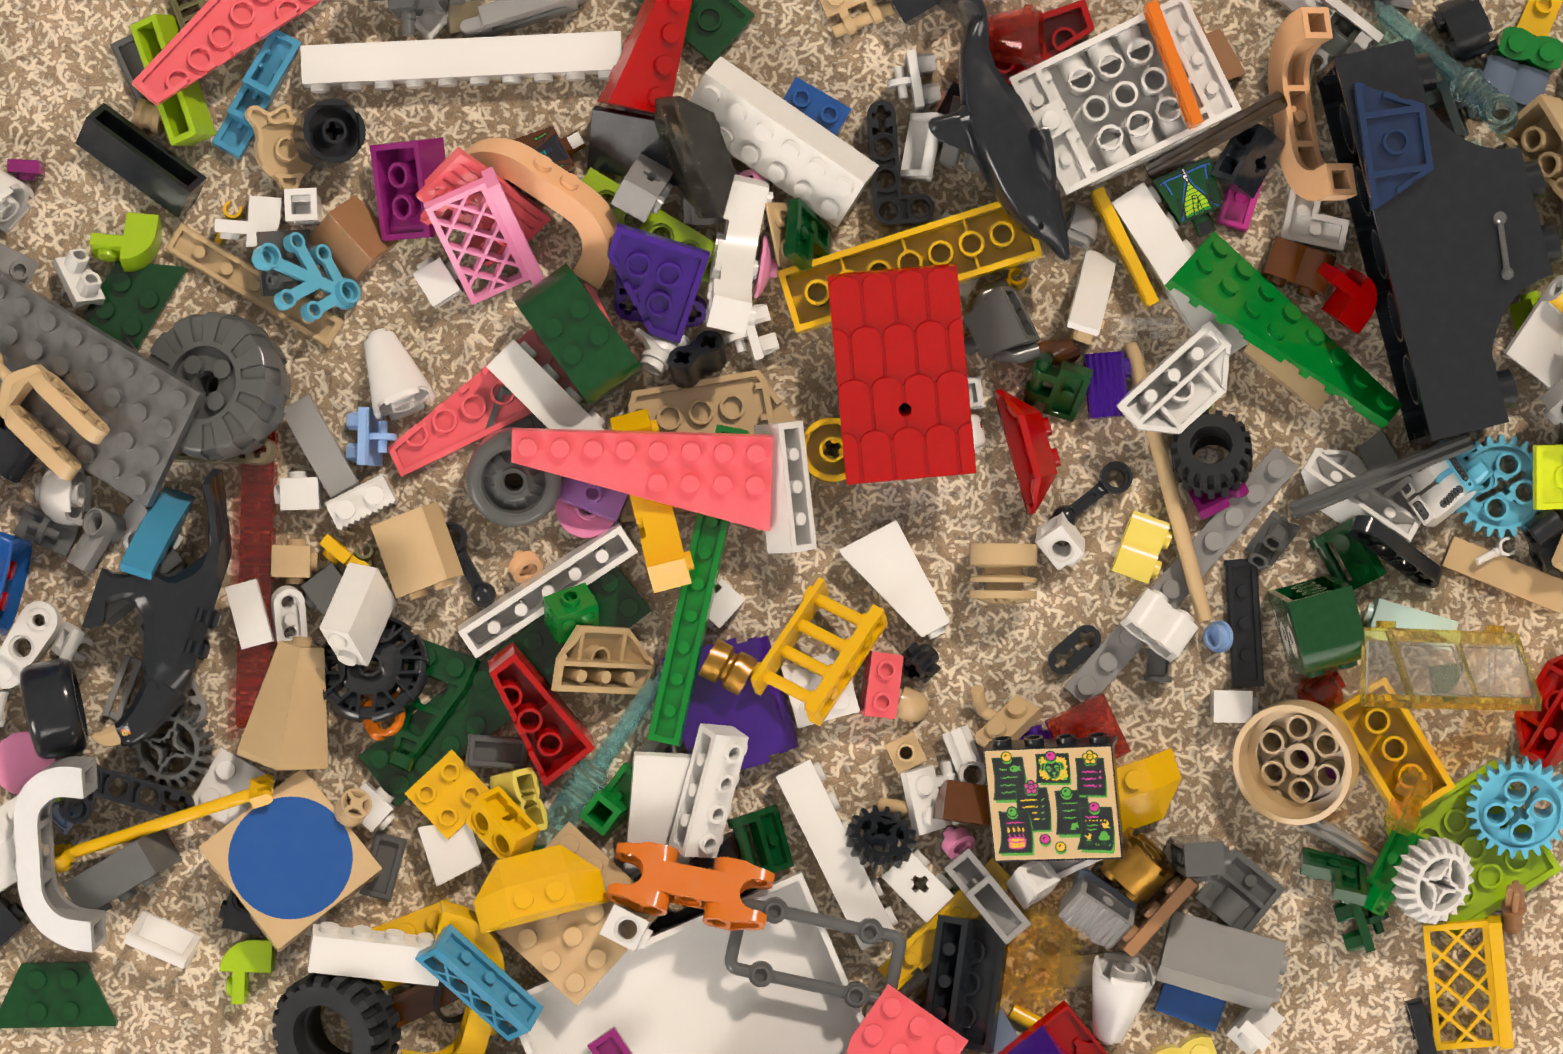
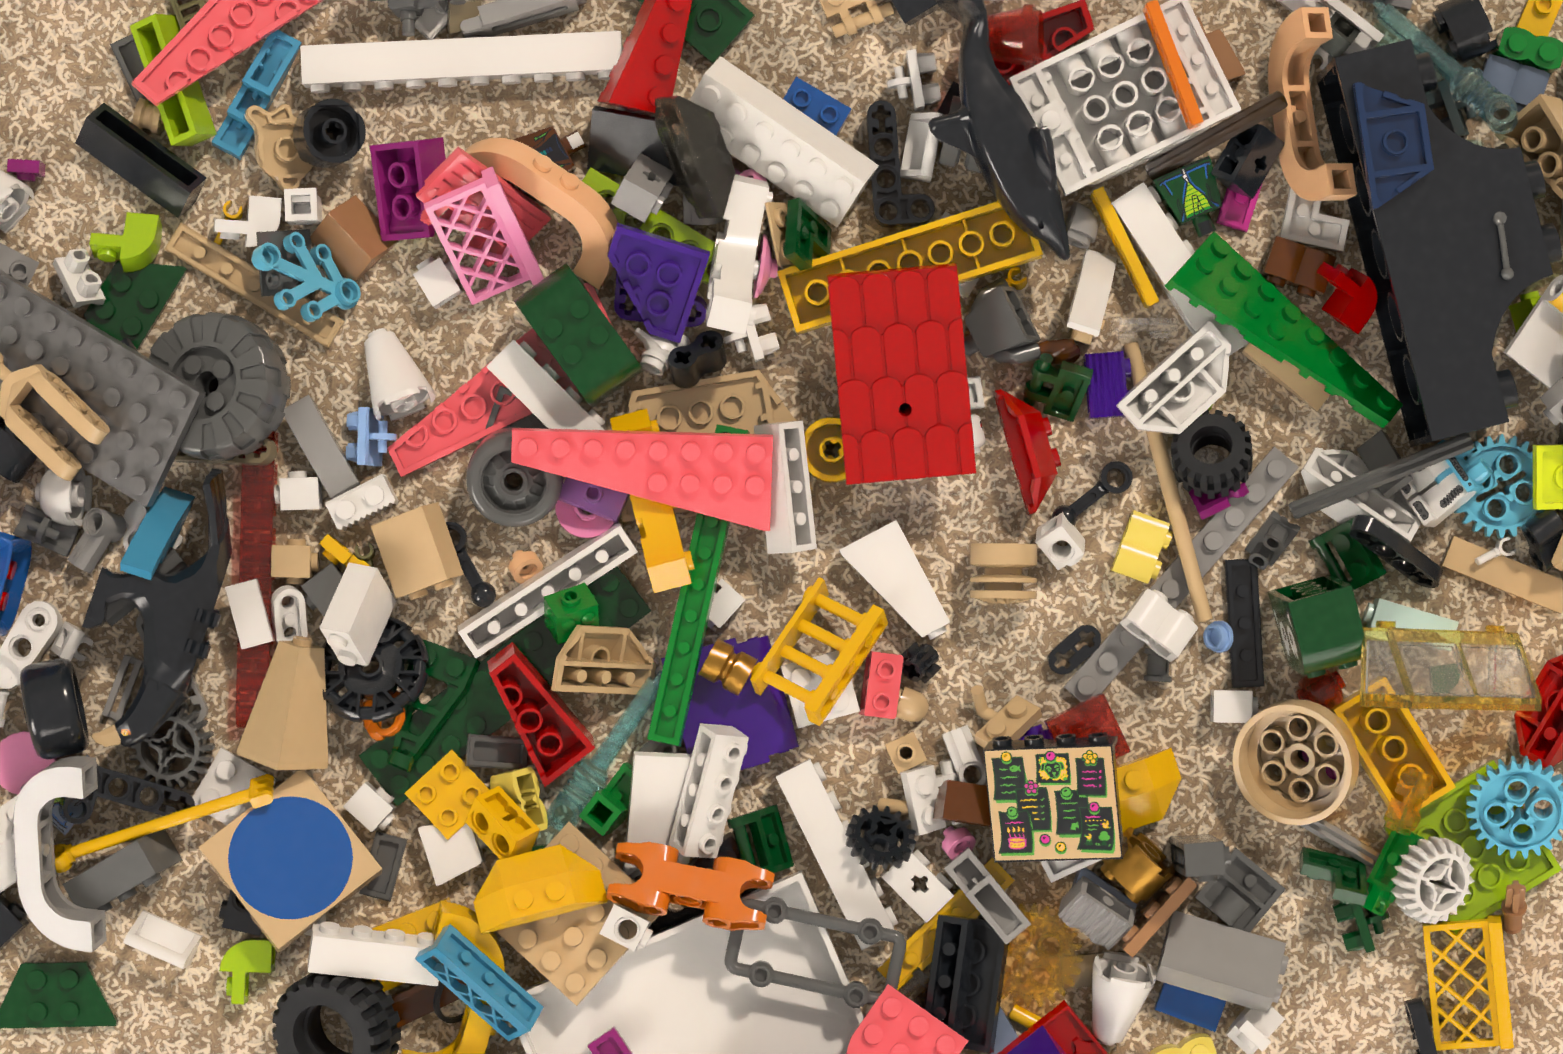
tan wheel [334,788,372,827] -> none
white brick [1006,861,1061,910] -> none

